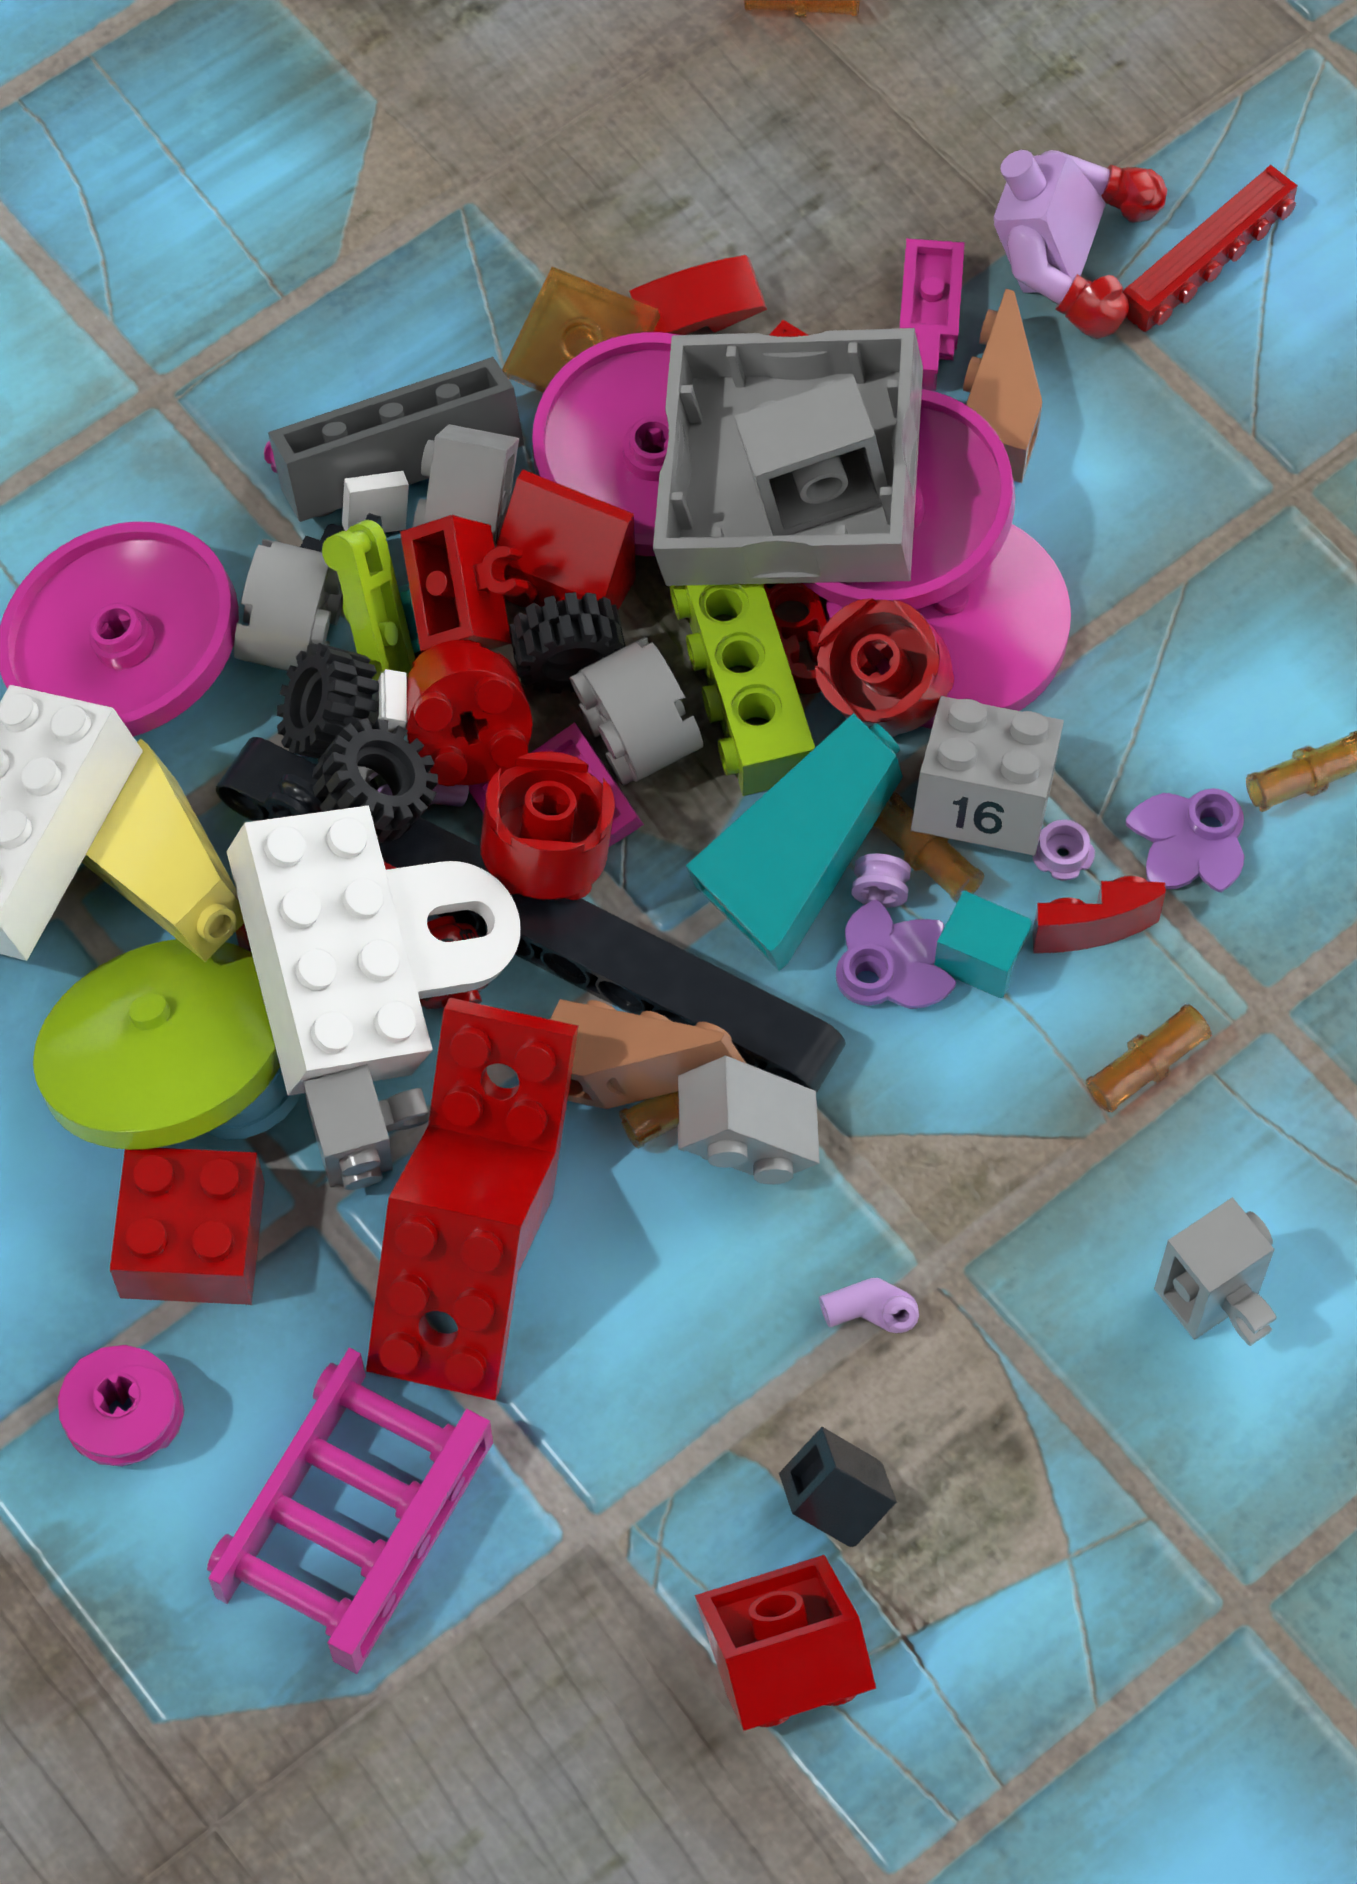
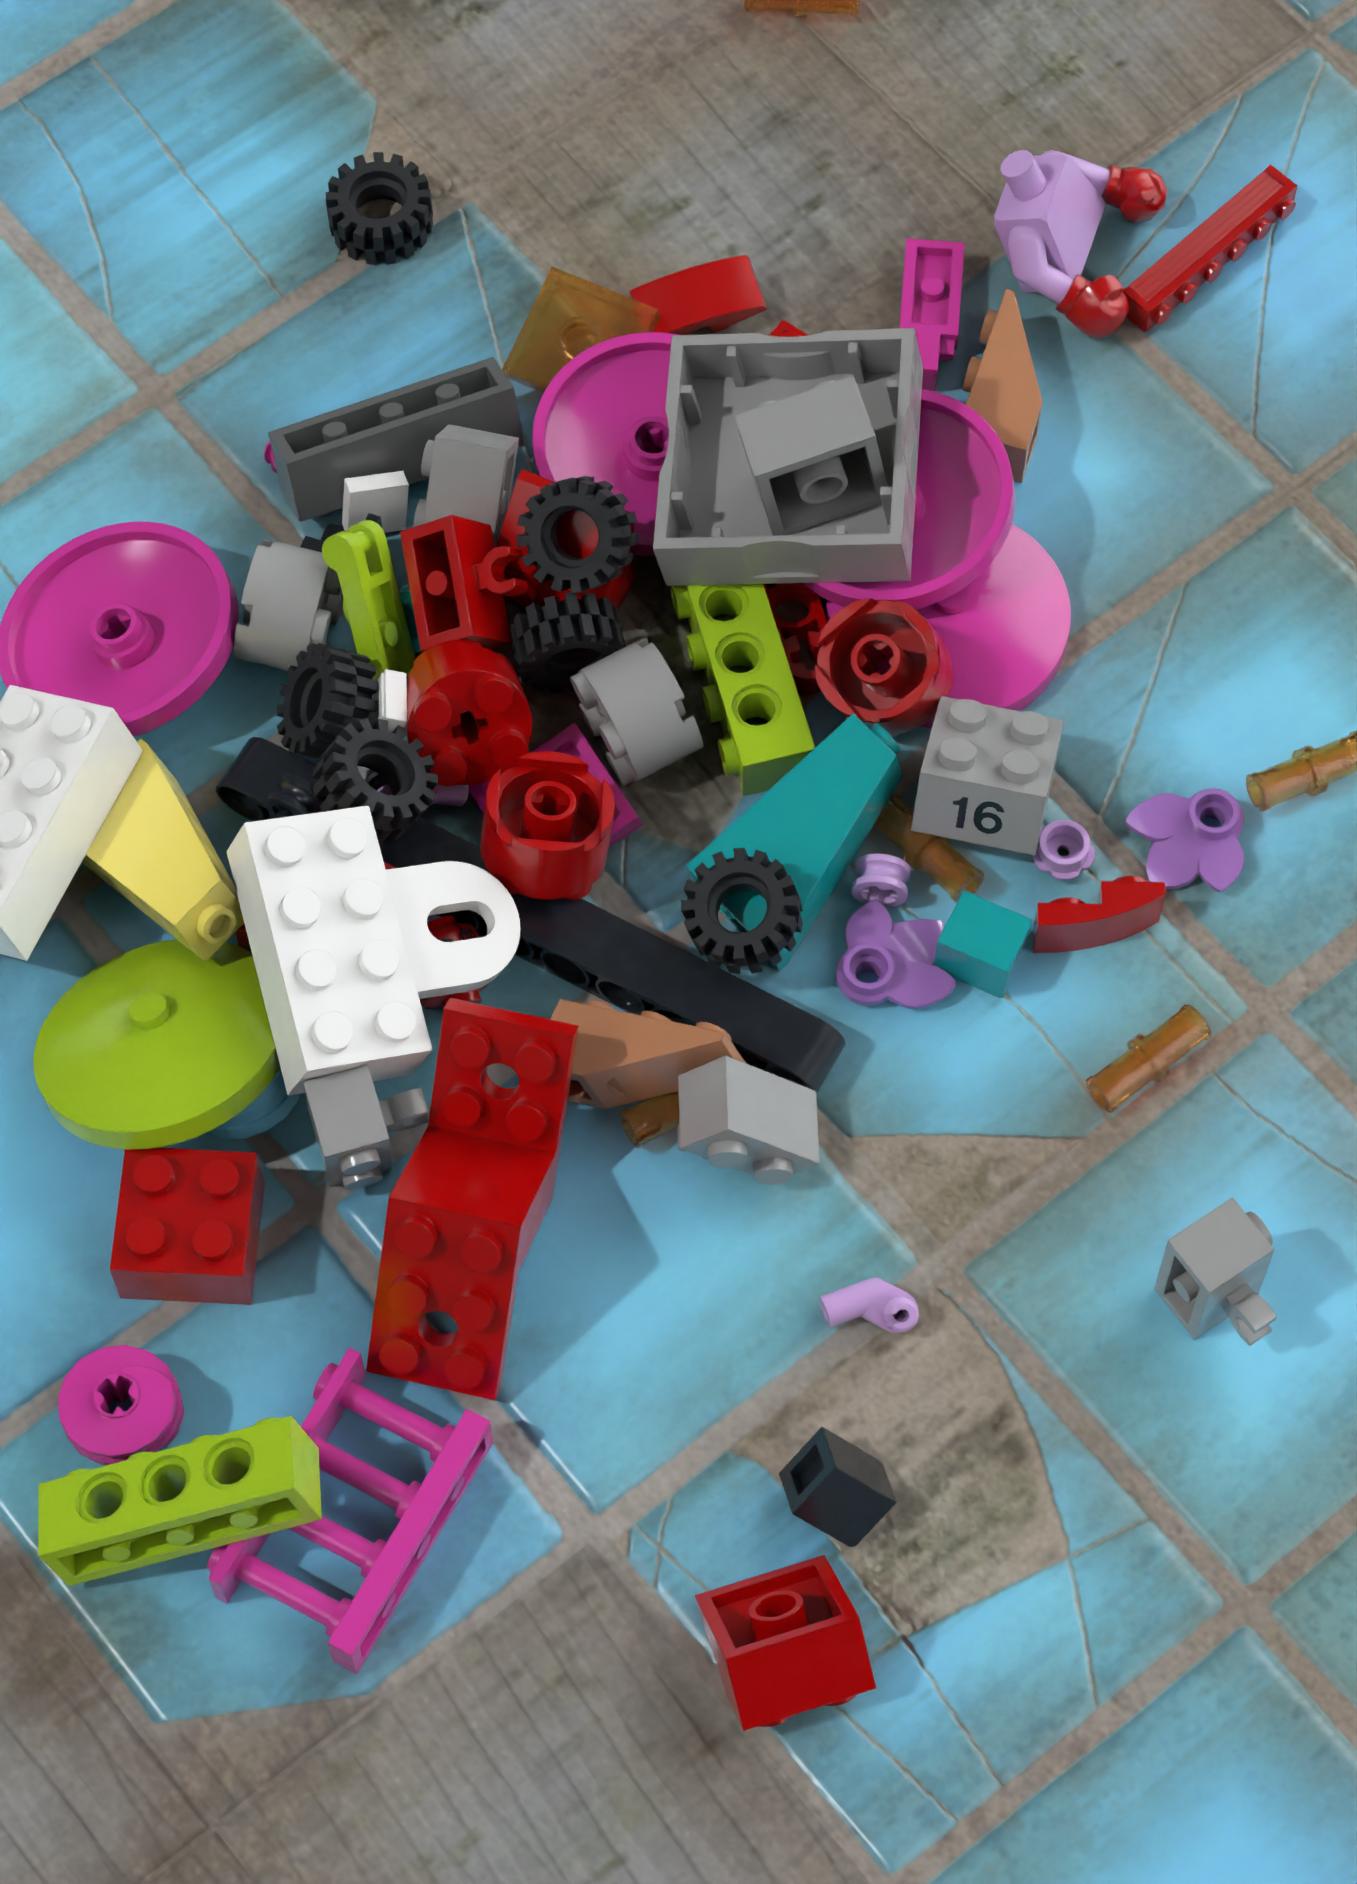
none -> lime brick [38,1416,322,1586]
none -> black tyre [326,152,433,265]
none -> black tyre [516,476,639,593]
none -> black tyre [681,848,803,974]

